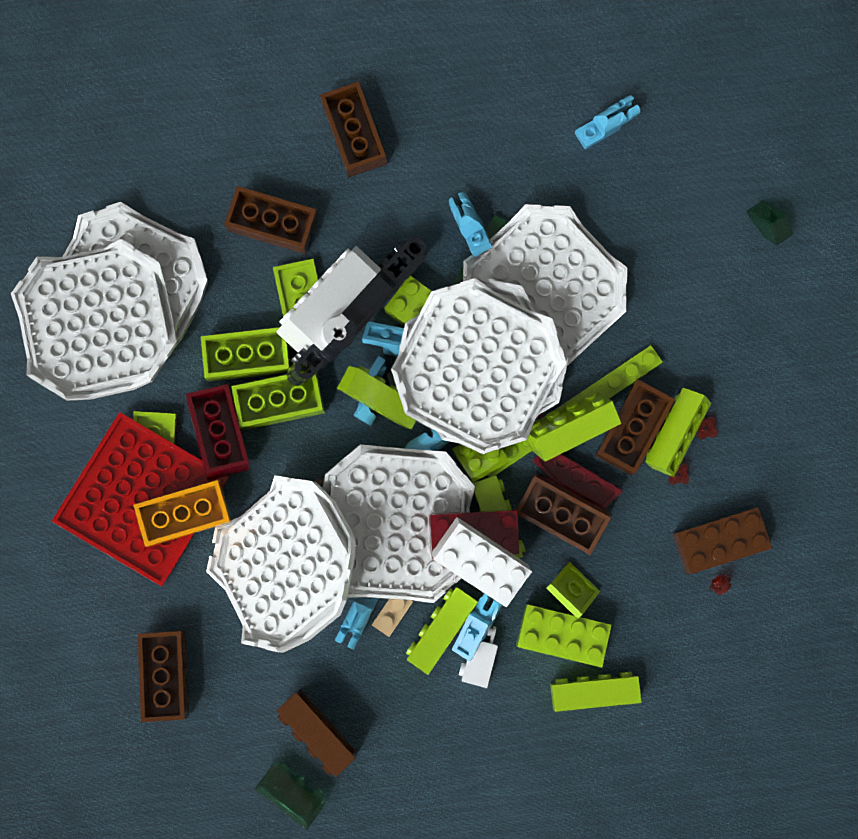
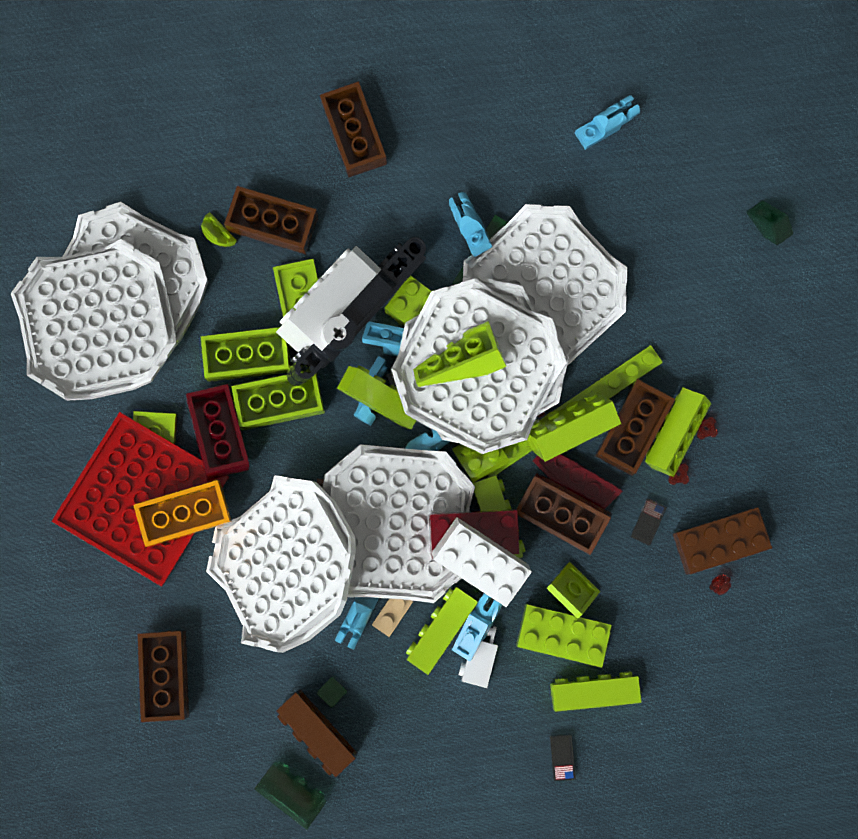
none -> lime plate [201,212,237,247]
none -> dark green slope [316,677,347,708]
none -> lime wedge [413,321,507,387]
none -> clear smoke tile [549,734,576,781]
none -> clear smoke tile [630,498,667,546]

